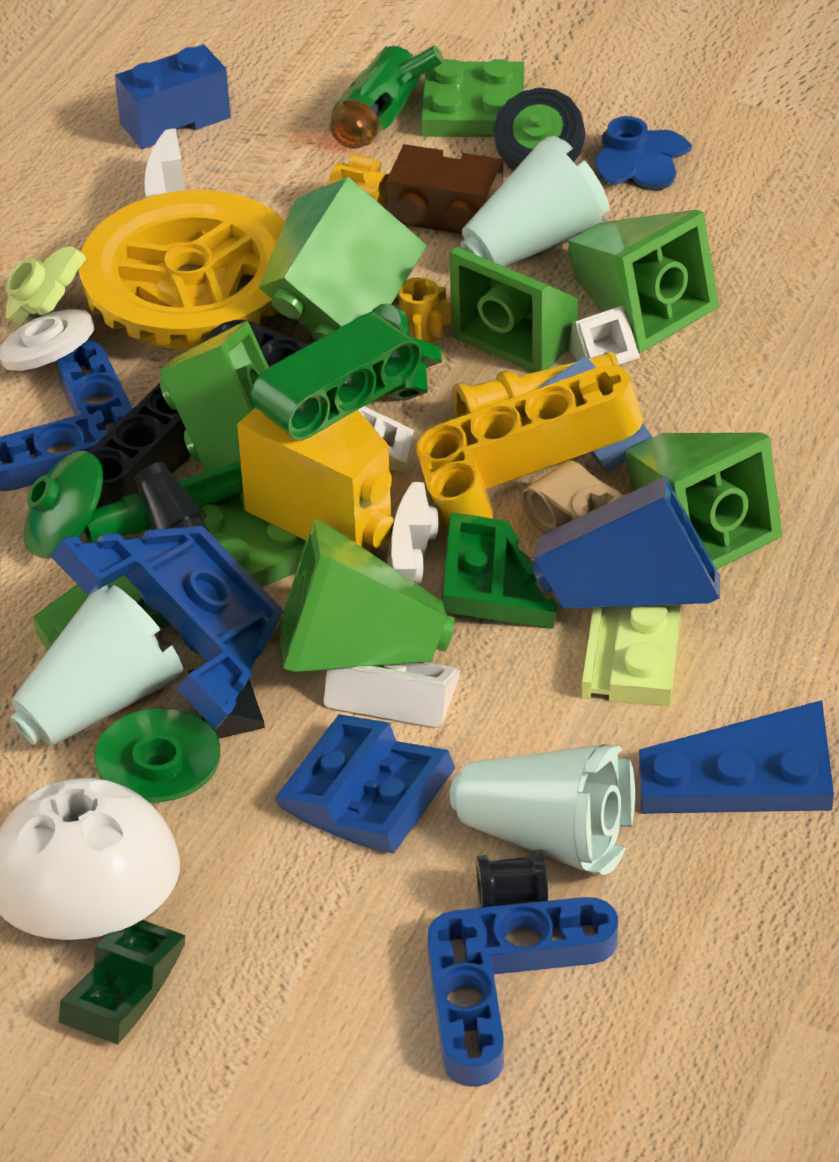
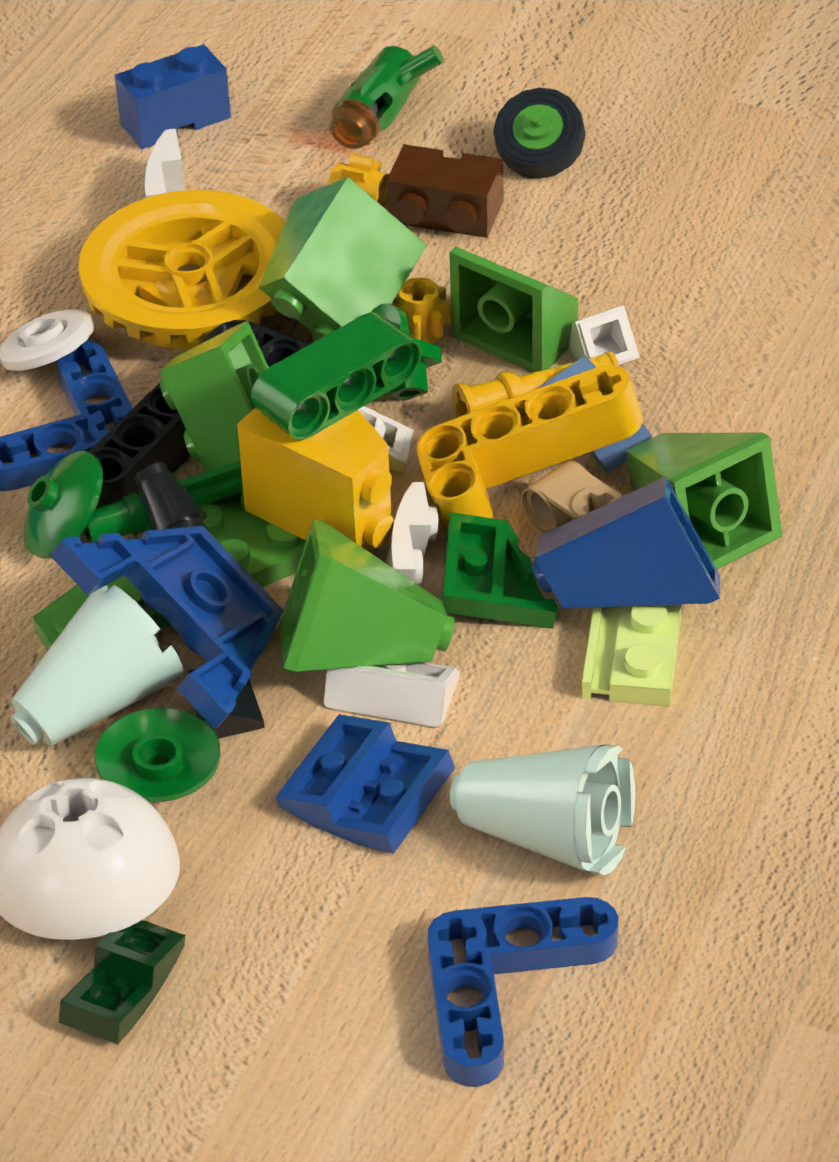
yellowish green animal [5,246,86,325] -> none
bright green plate [422,59,524,137] -> none
light aqua cone [460,136,610,267] -> none
black bush [475,849,548,908] -> none
bright green slope [568,209,719,354] -> none
blue plate [595,116,692,189] -> none
blue wing [639,700,834,814] -> none

